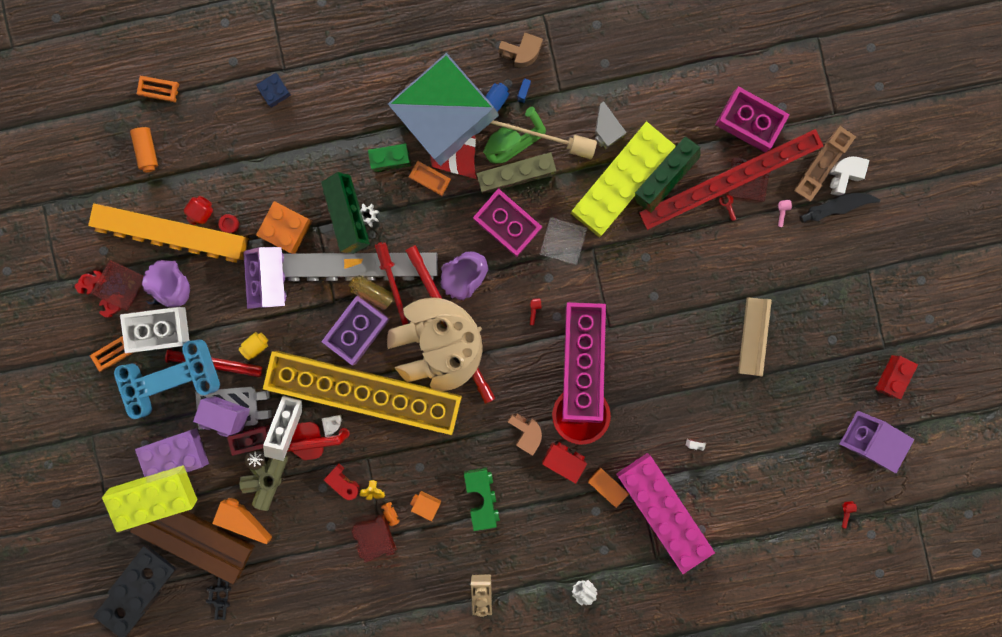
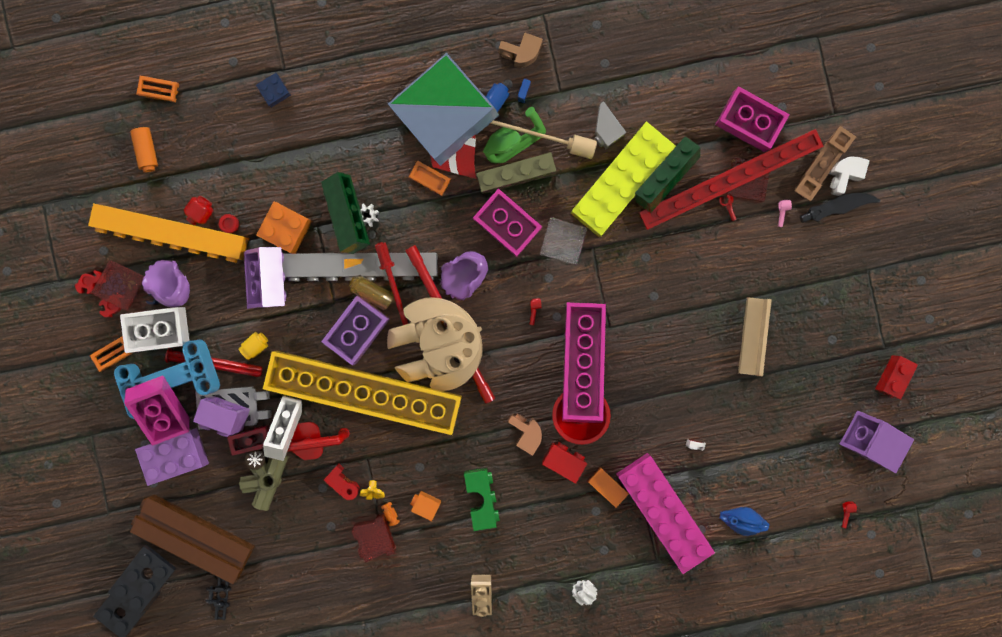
neon yellow brick [102,465,198,532] -> none
orange slope [212,498,272,544] -> none
white tile [322,415,342,437] -> none
green brick [368,144,411,172] -> none
none -> dark pink brick [124,376,190,446]
none -> blue hat [719,507,770,536]

